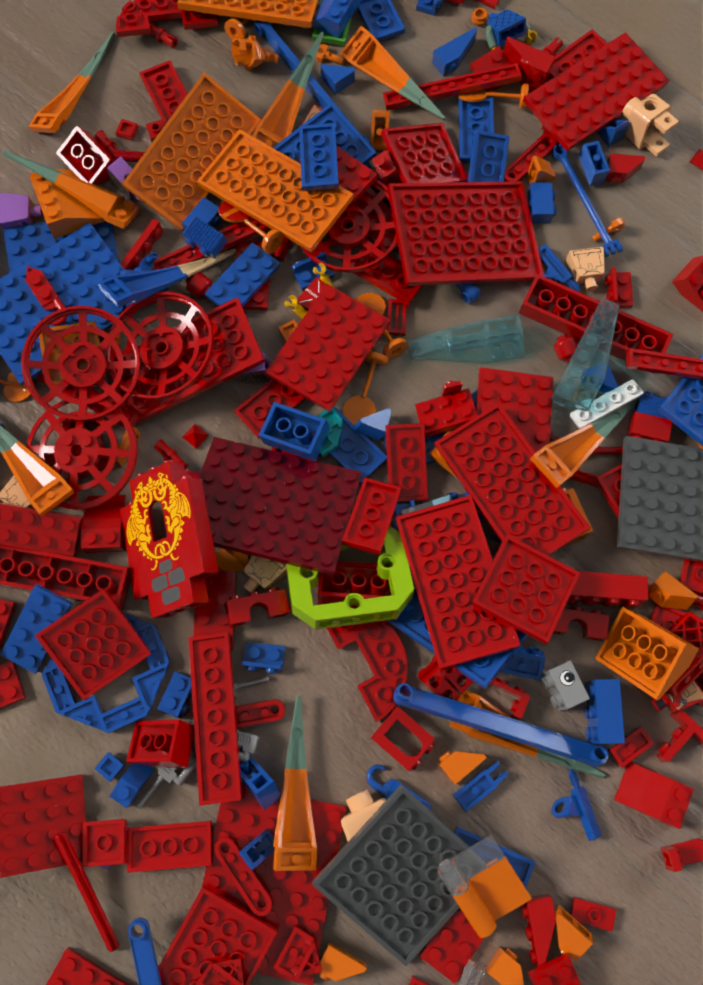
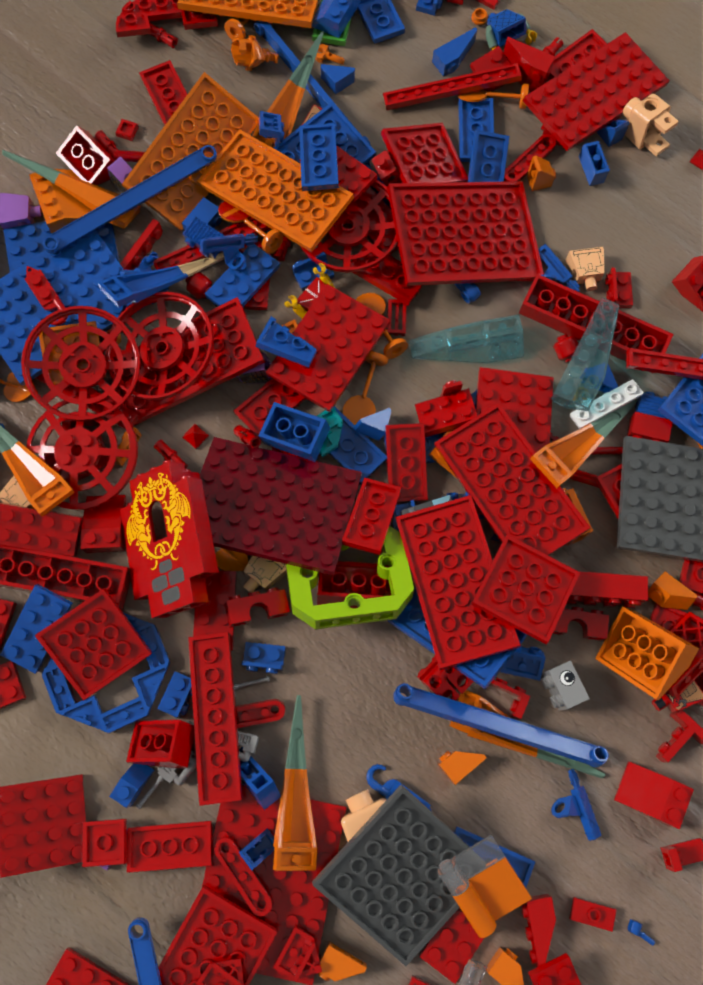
orange plate [28,31,115,133] -> none
red axle [54,832,120,952] -> none
blue plate [94,752,125,782] -> none
red plate [146,120,164,142] -> none
red plate [327,621,407,722] -> none
orange plate [339,26,446,120] -> none
orange slope [370,109,390,150] -> none
red panel [371,706,435,771] -> none
blue hinge [453,760,509,812] -> none
blue brick [527,182,556,223] -> none
blue hinge [553,144,623,258] -> none
orange slope [555,904,593,962] -> none
blue brick [584,679,625,744] -> none
orange bar [592,217,625,242] -> none
red slope [605,153,645,184] -> none
red plate [608,726,654,768] -> none
none -> blue piece [43,145,217,254]
none -> blue piece [200,233,258,271]
none -> red pin [233,425,261,448]
none -> blue wing [256,316,317,368]
none -> blue bracket [259,111,284,148]
none -> blue hand [628,919,655,946]

